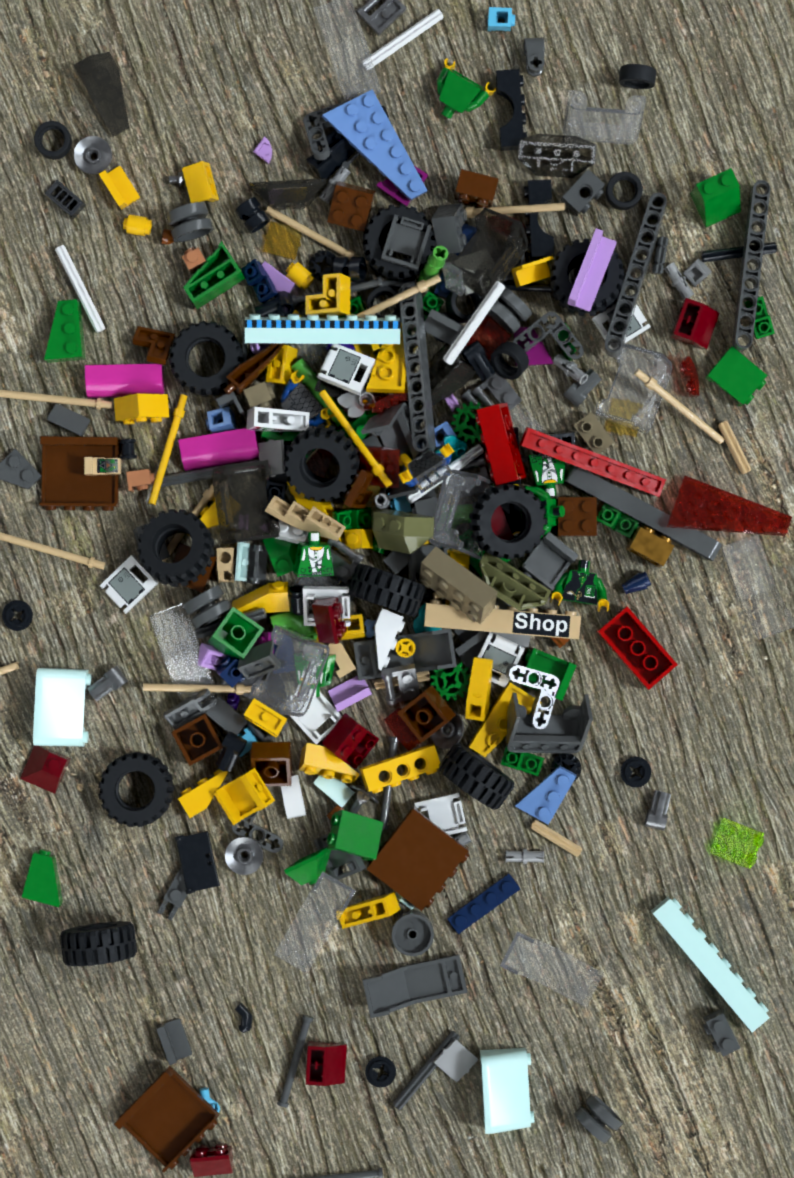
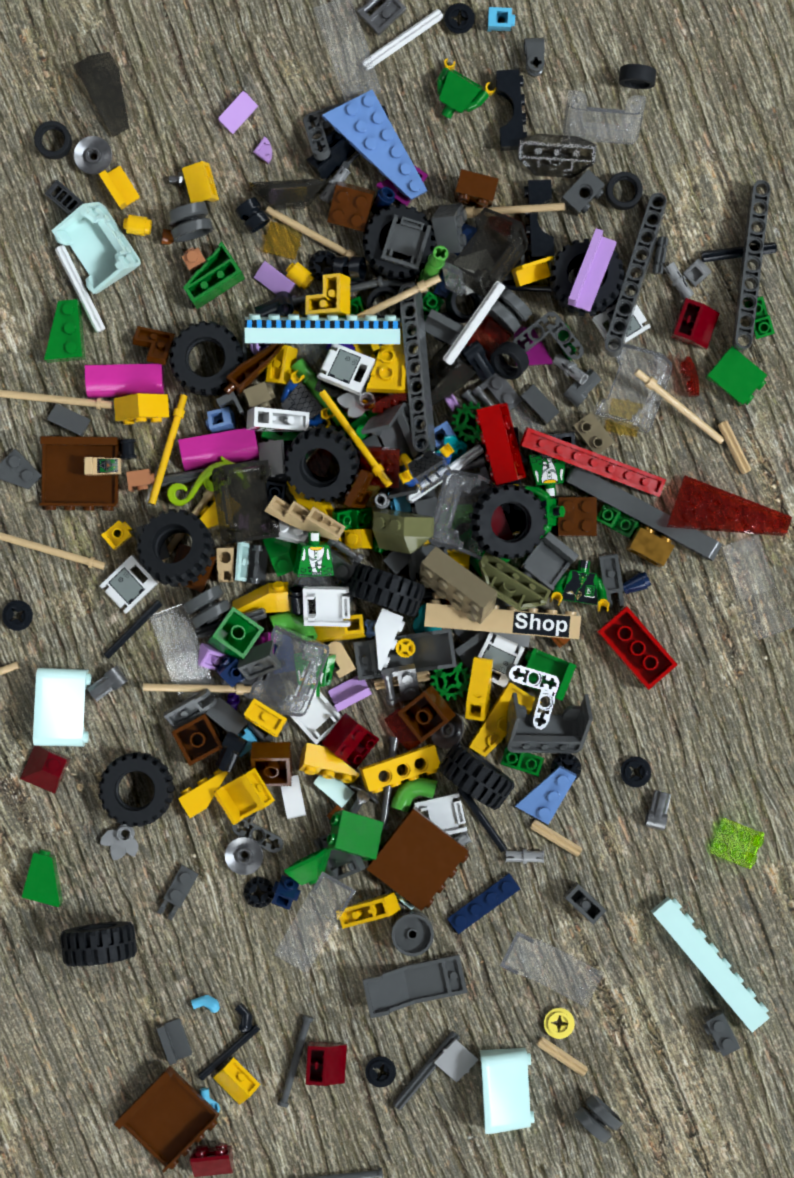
black door [174,831,220,894] -> none
dark blue slope [241,259,278,303] -> none
dark red slope [312,597,347,644] -> none
green slope [690,168,741,228] -> none
none -> light aqua windscreen [51,202,141,294]
none -> light grey plate [100,824,139,860]
none -> yellow brick [101,520,133,550]
none -> black bar [104,600,163,659]
none -> lime plant [167,456,251,506]
none -> medium azure arm [191,995,220,1013]
none -> black bar [198,1024,261,1081]
none -> yellow panel [213,1057,261,1104]
none -> lavender slope [218,91,258,134]
none -> black gear [244,877,274,908]
none -> dark blue brick [271,875,301,910]
none -> dark blue cone [371,187,395,214]
none -> bright green cylinder [390,777,438,812]
none -> black gear [444,3,475,34]
none -> black bar [457,788,507,853]
none -> dark grey panel [520,384,560,425]
none -> tan axle [537,1037,588,1076]
none -> light yellow gear [544,1007,575,1039]
none -> dark grey brick [563,881,607,925]
none -> dark grey hinge [598,554,624,609]

